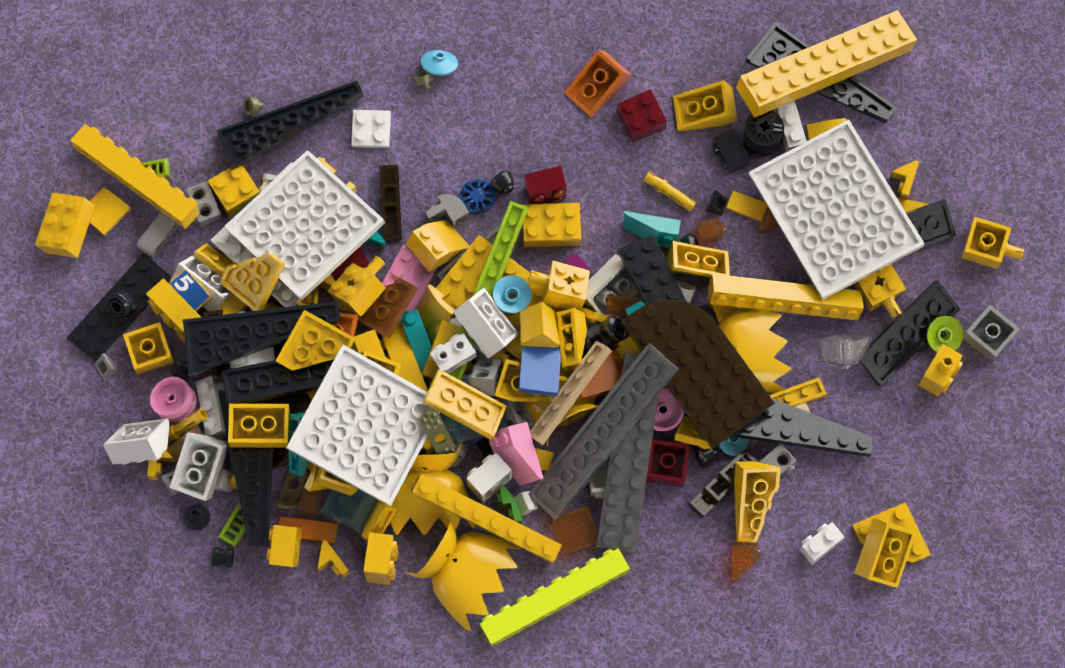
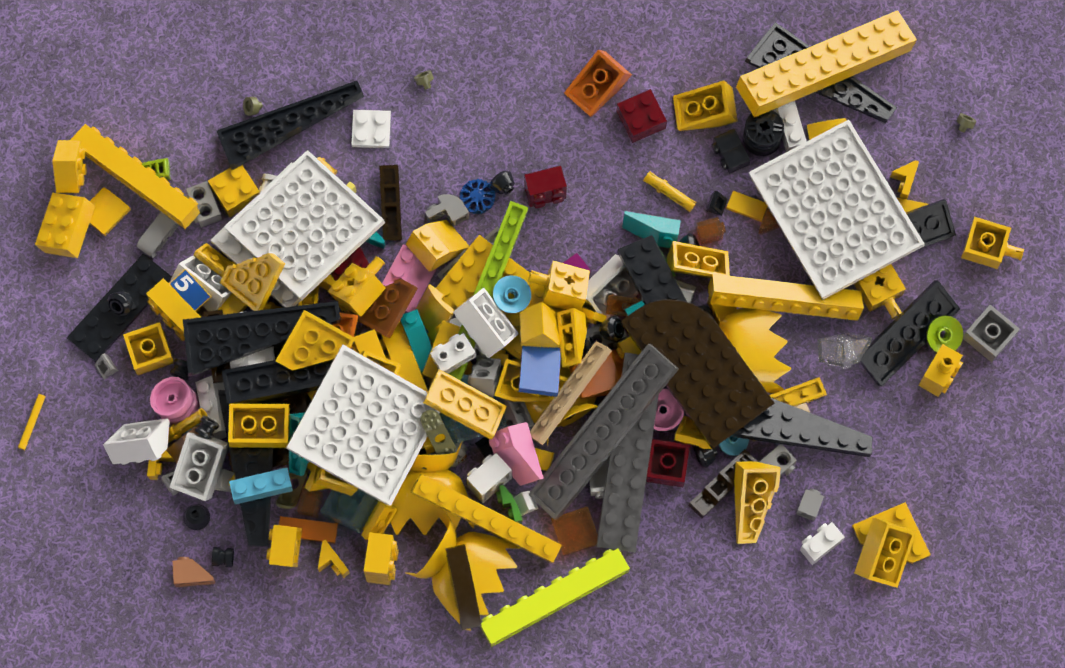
lime slope [218,503,245,547] -> none
medium azure dish [421,50,458,76] -> none
yellow brick [523,203,581,248] -> none
clear orange slope [731,541,760,584] -> none
none -> yellow bar [18,394,46,450]
none -> yellow brick [52,140,87,193]
none -> nougat slope [172,557,215,587]
none -> black wheel [195,416,219,439]
none -> medium azure brick [229,468,293,505]
none -> dark brown slope [445,544,482,630]
none -> light grey brick [796,489,824,521]
none -> olive tile [956,113,977,133]

